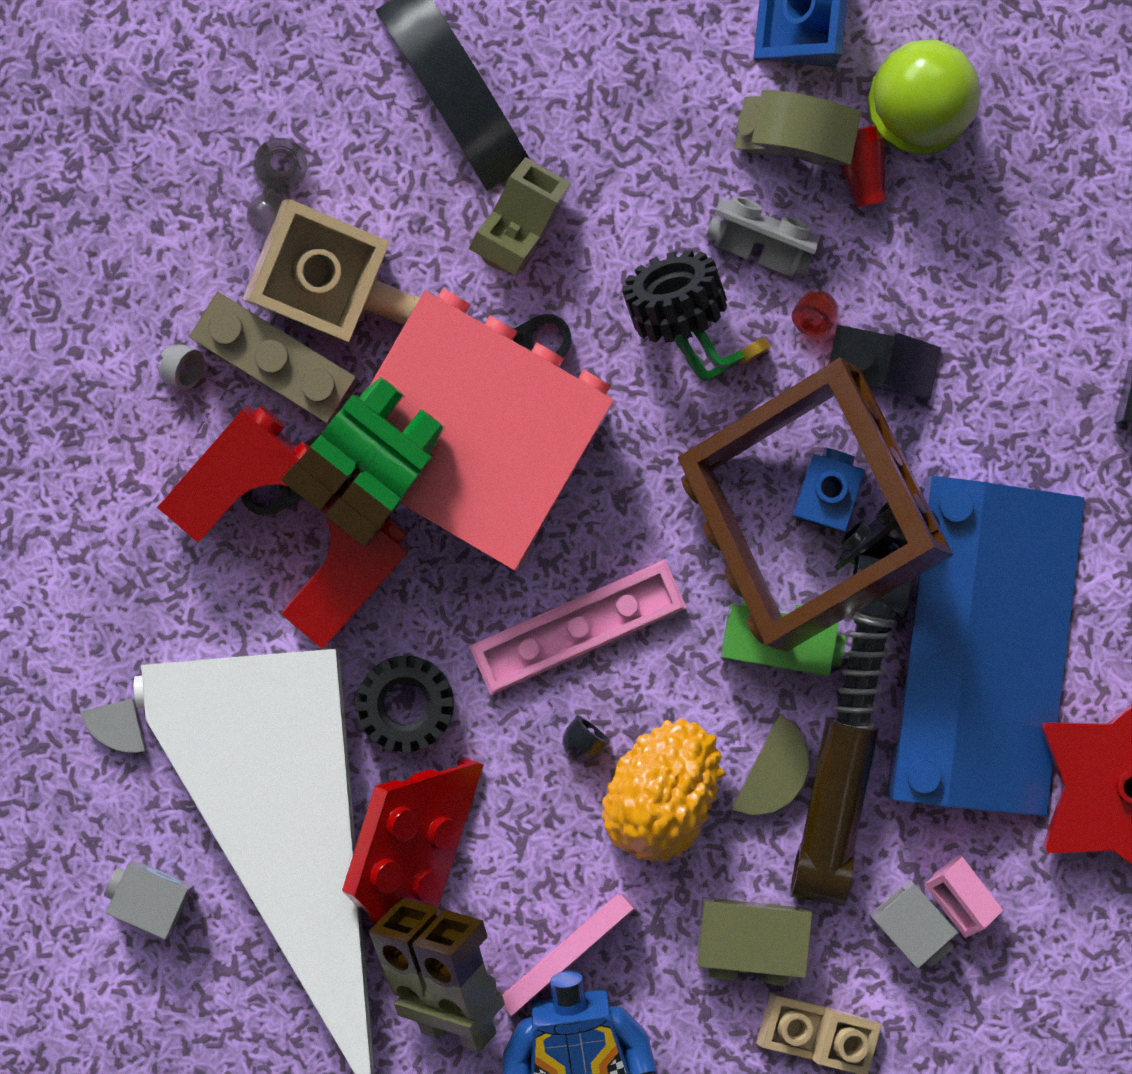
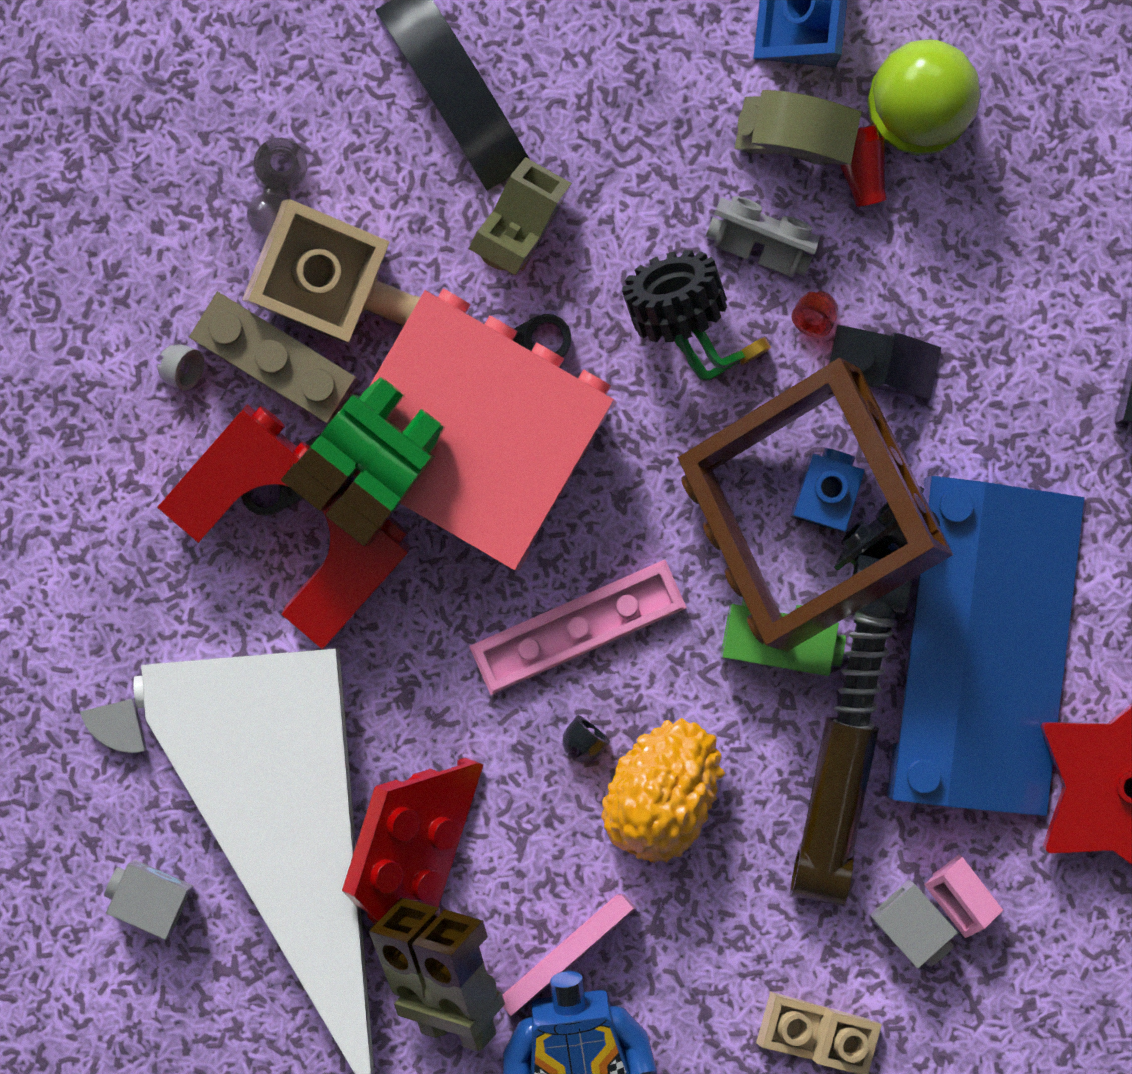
black tyre [356,655,454,753] -> none
olive brick [696,897,812,985] -> none
olive tile [731,713,810,815] -> none

